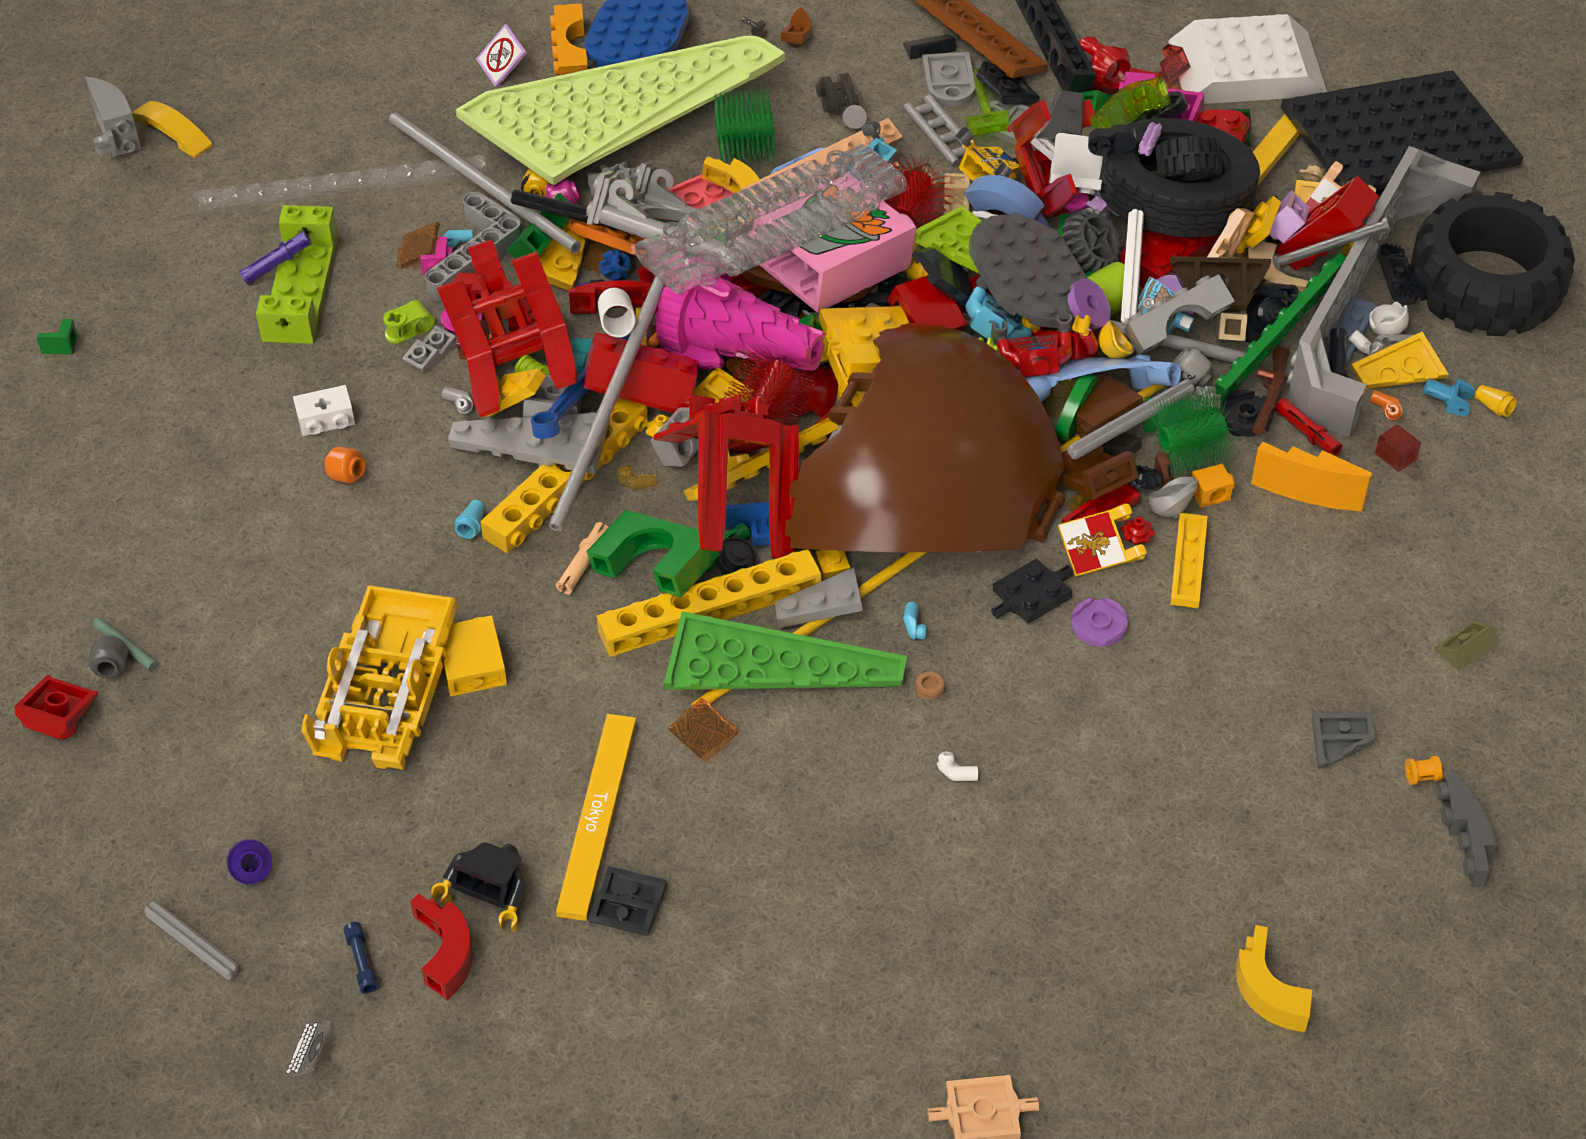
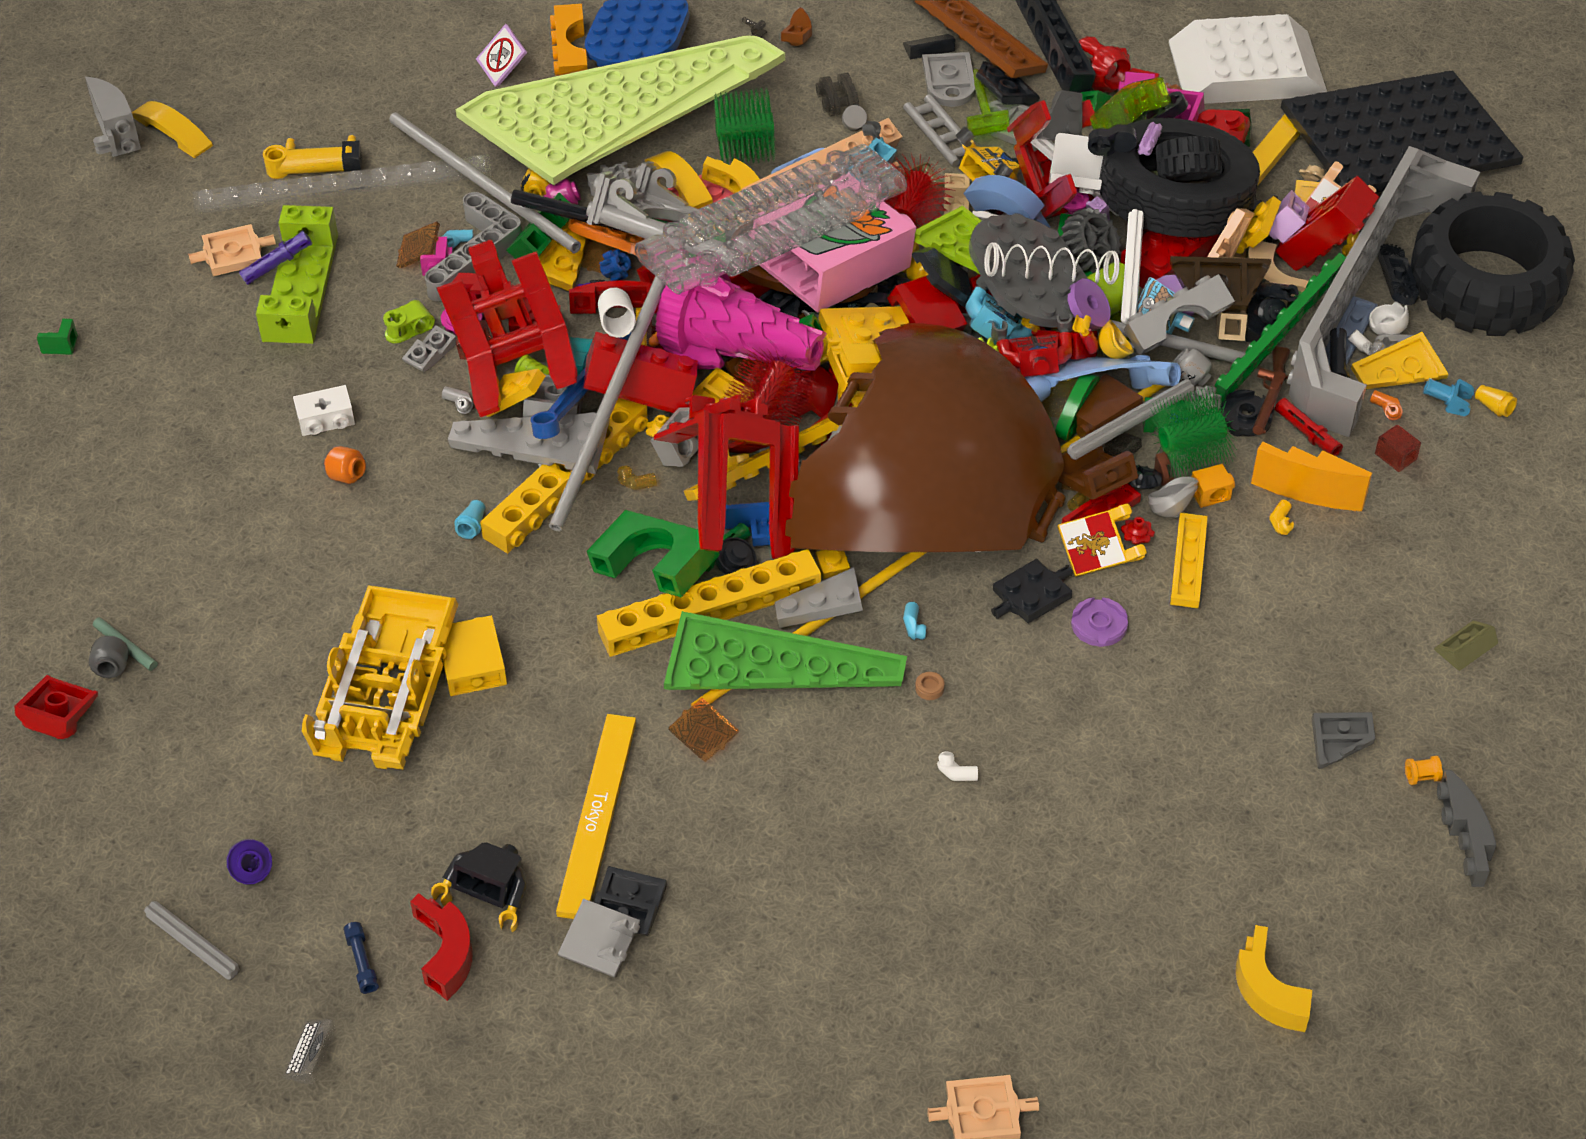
light nougat pin [556,522,609,595] -> none
clear red panel [1158,44,1191,83] -> none
flat silver bar [1272,216,1394,270] -> none
none -> light nougat plate [188,224,276,276]
none -> yellow piece [263,135,362,179]
none -> light grey plate [558,899,640,978]
none -> yellow slope [644,151,713,209]
none -> white piece [984,242,1120,284]
none -> yellow arm [1269,500,1294,535]

